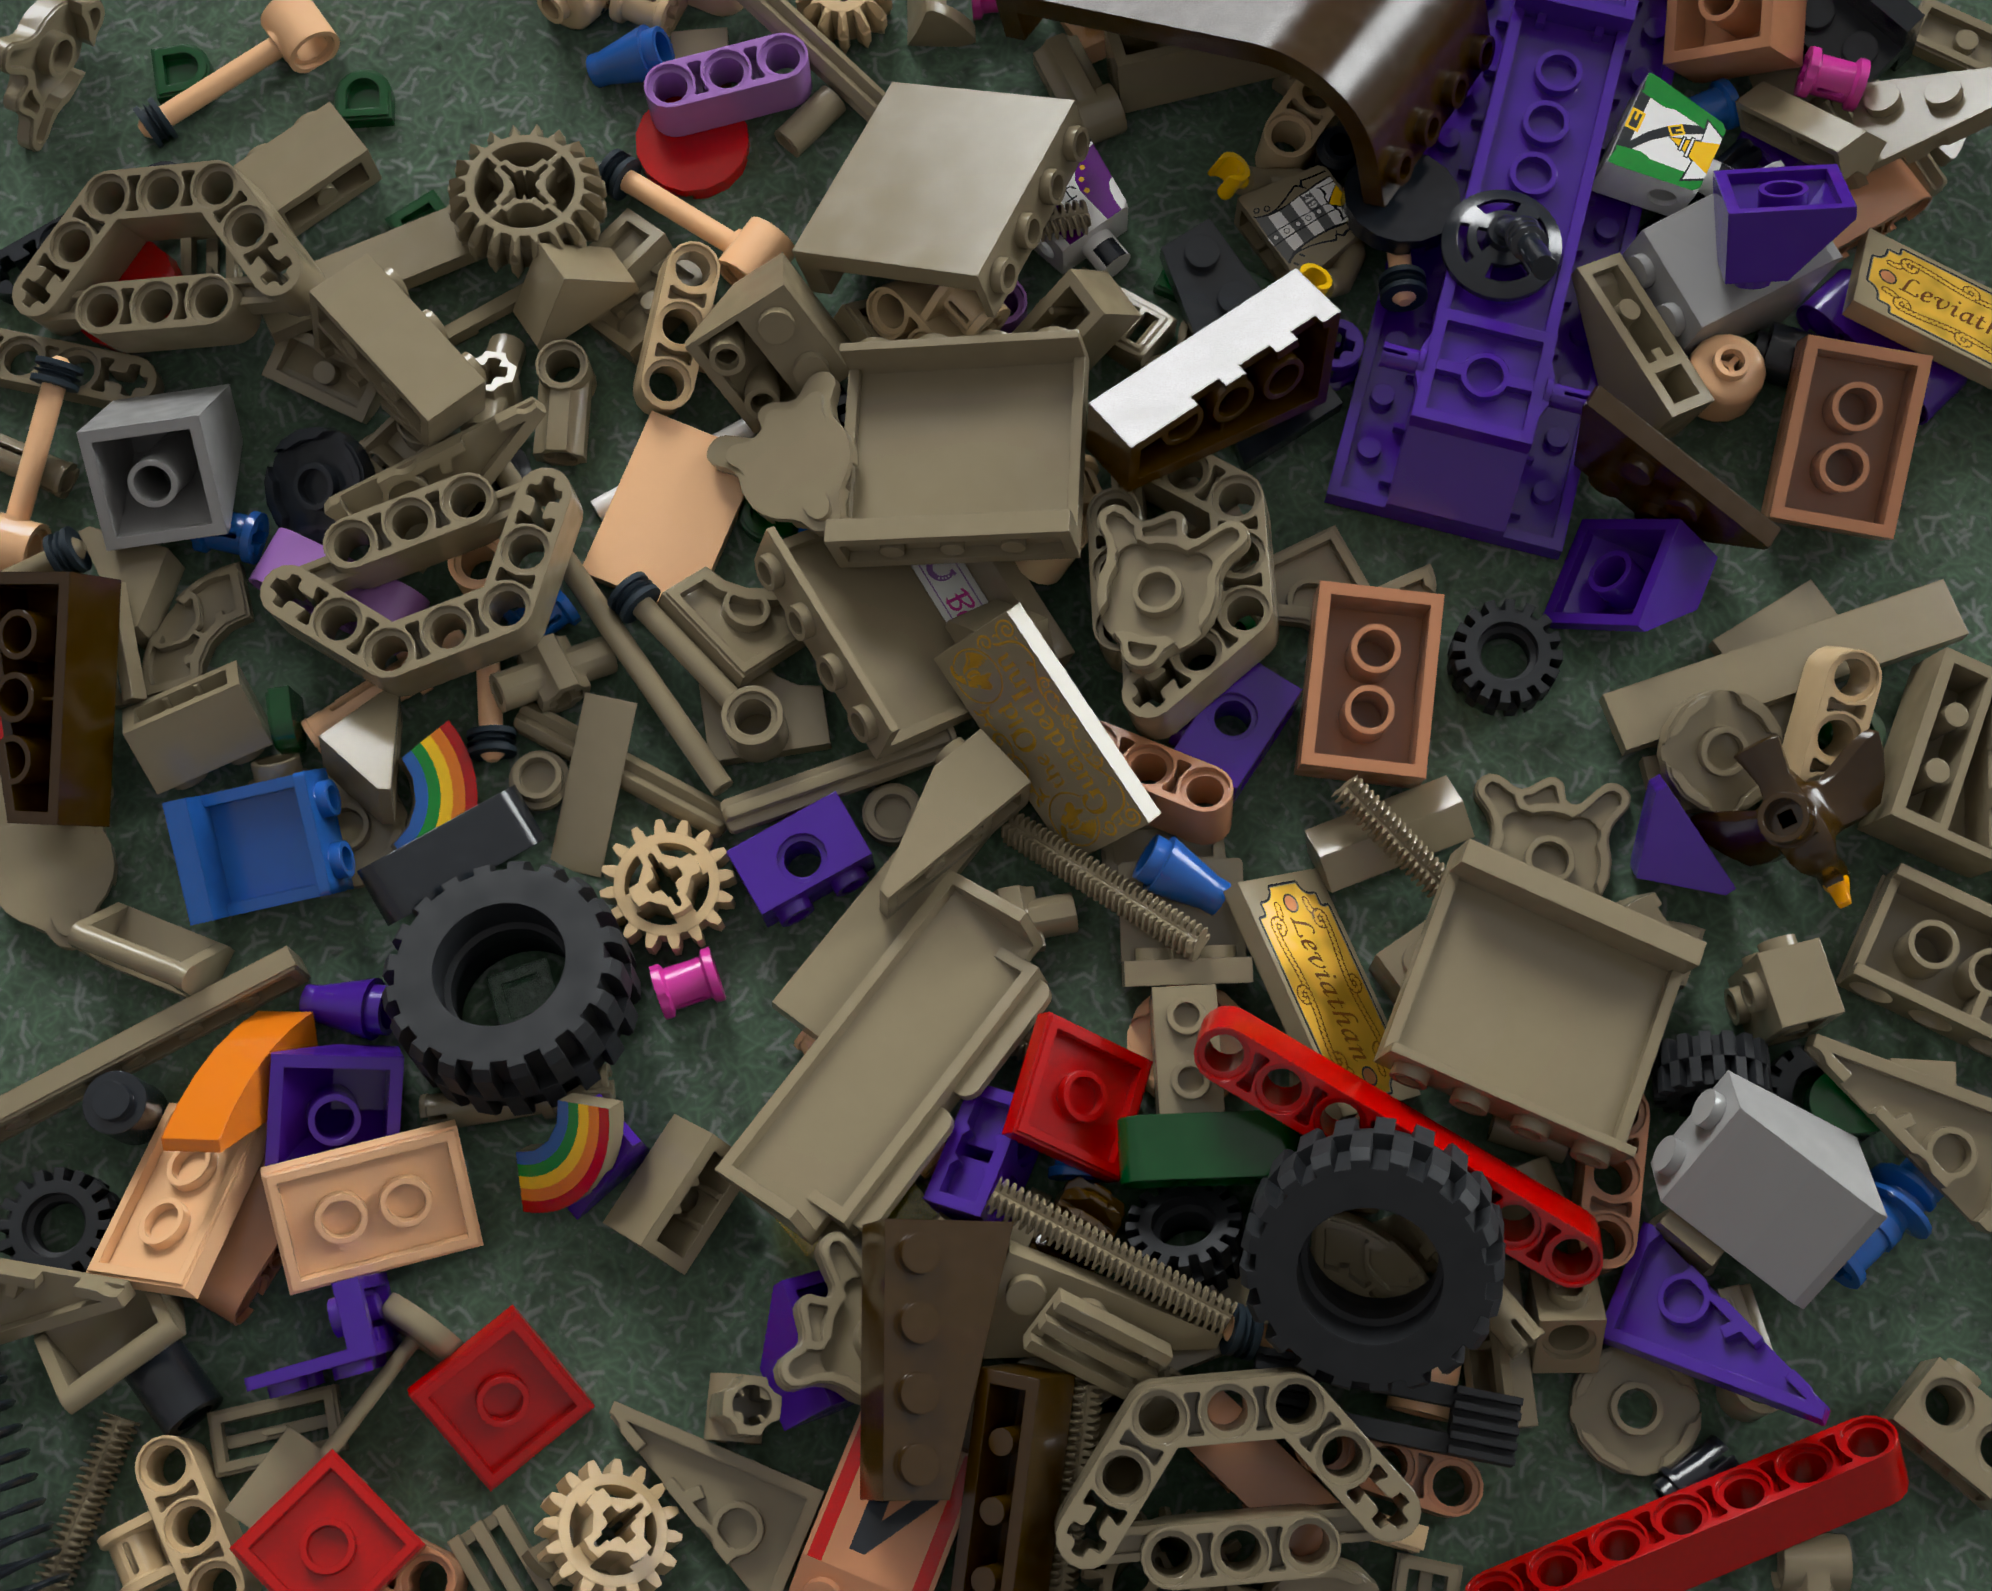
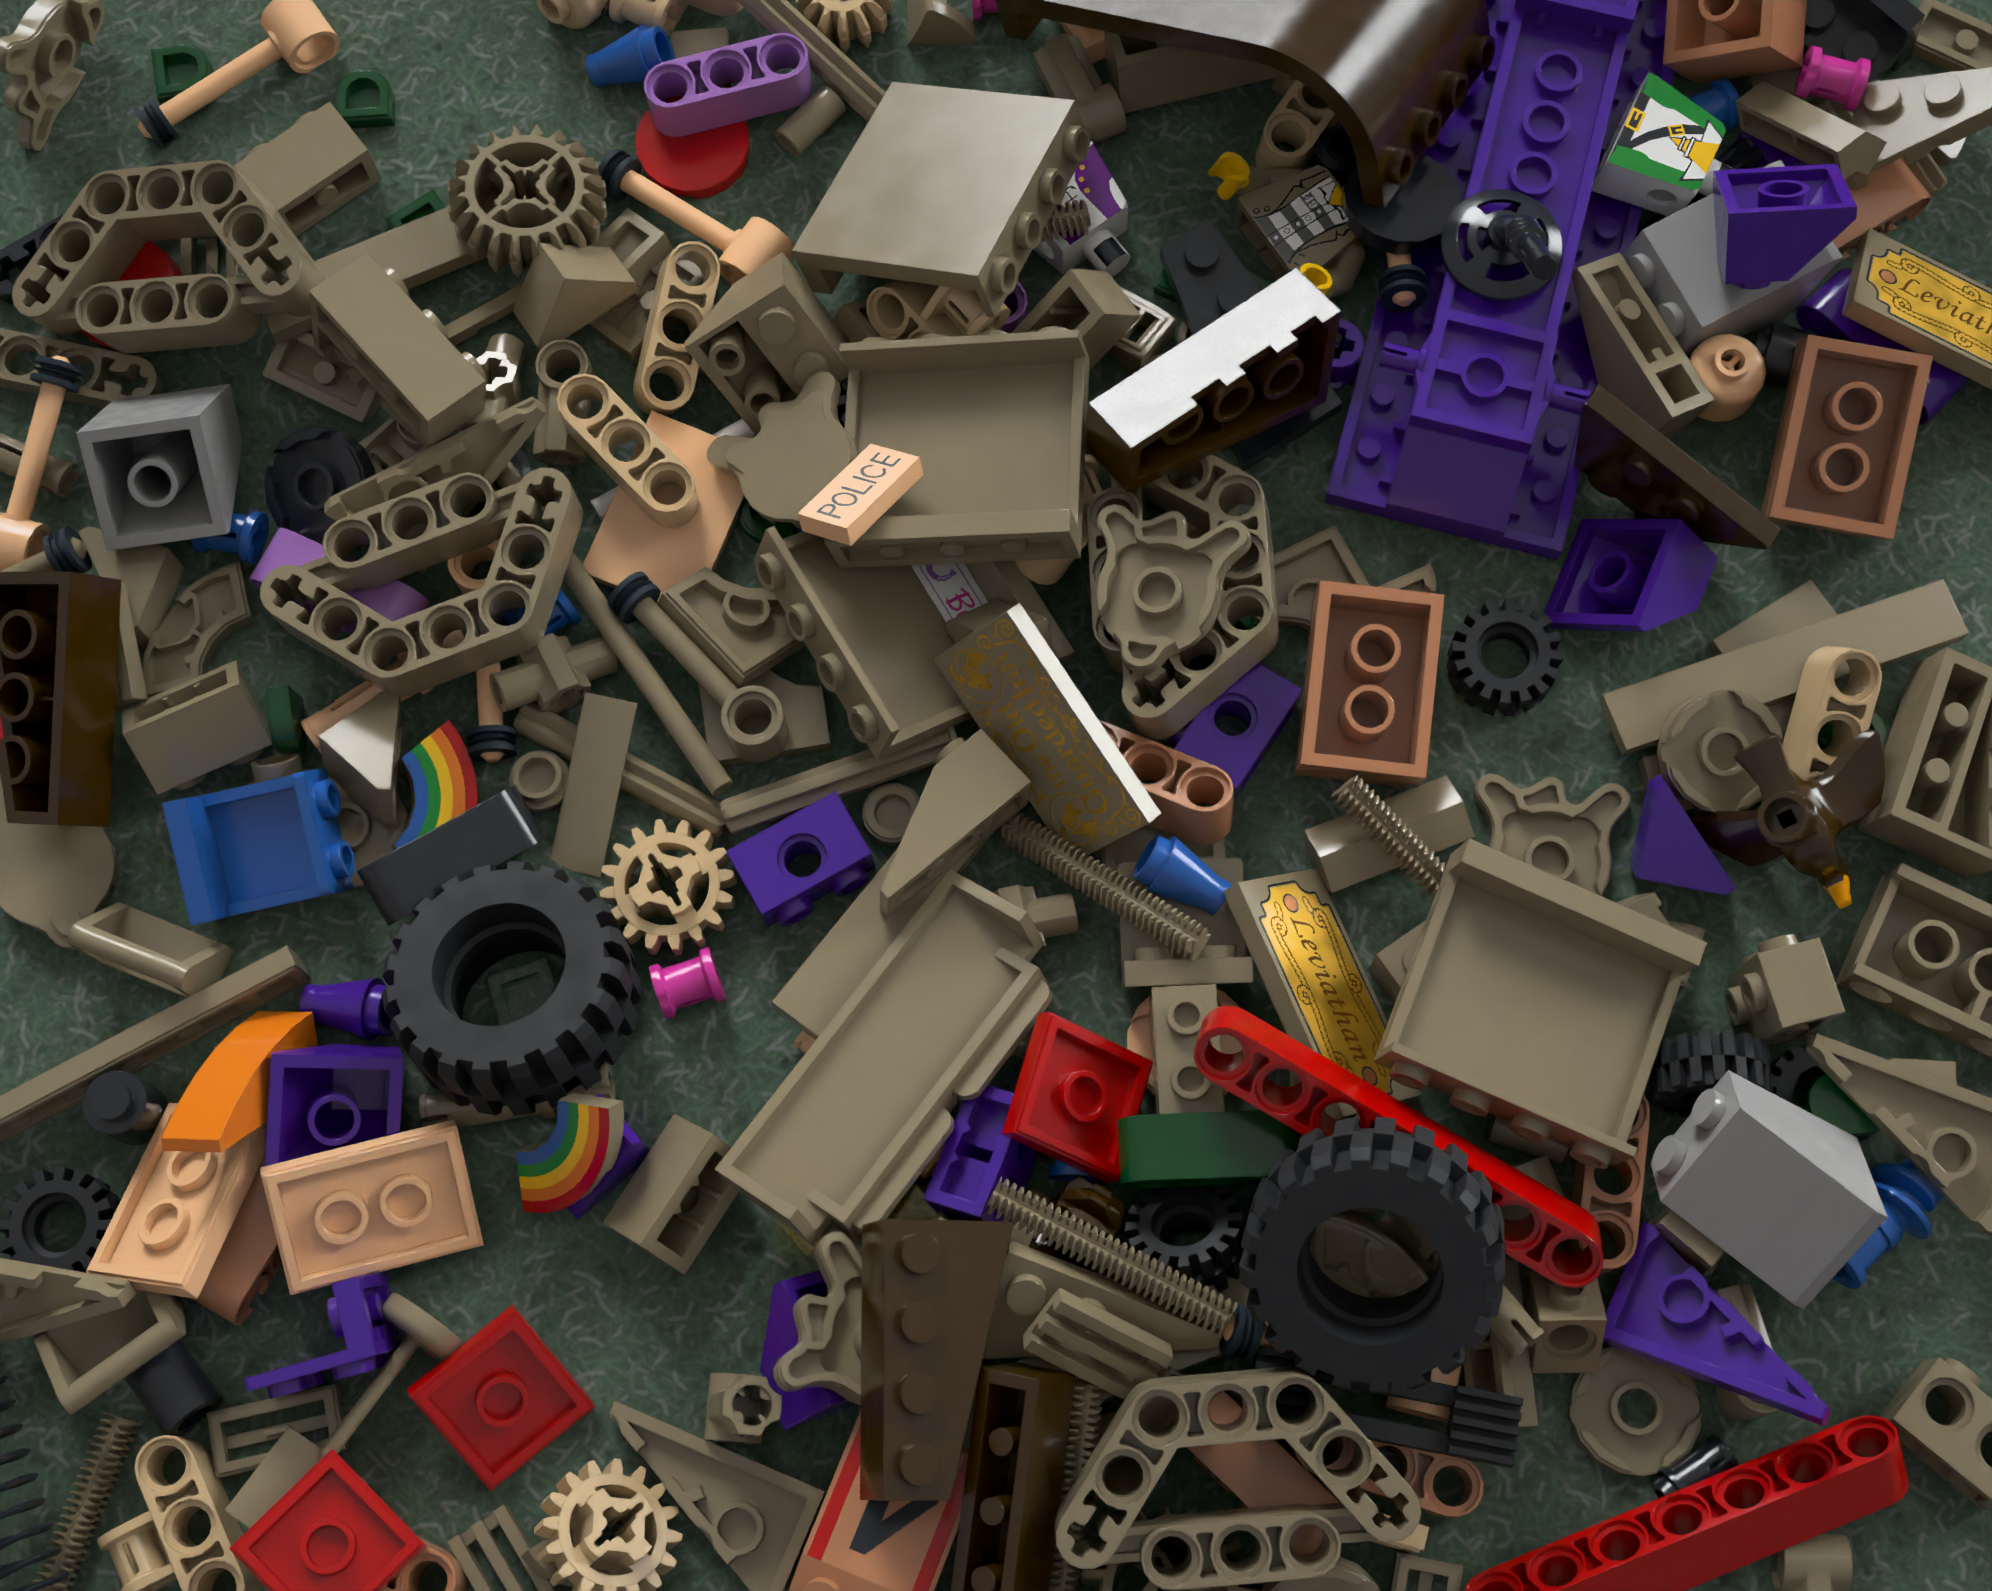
none -> tan beam [557,373,699,528]
none -> light nougat tile [798,444,924,546]

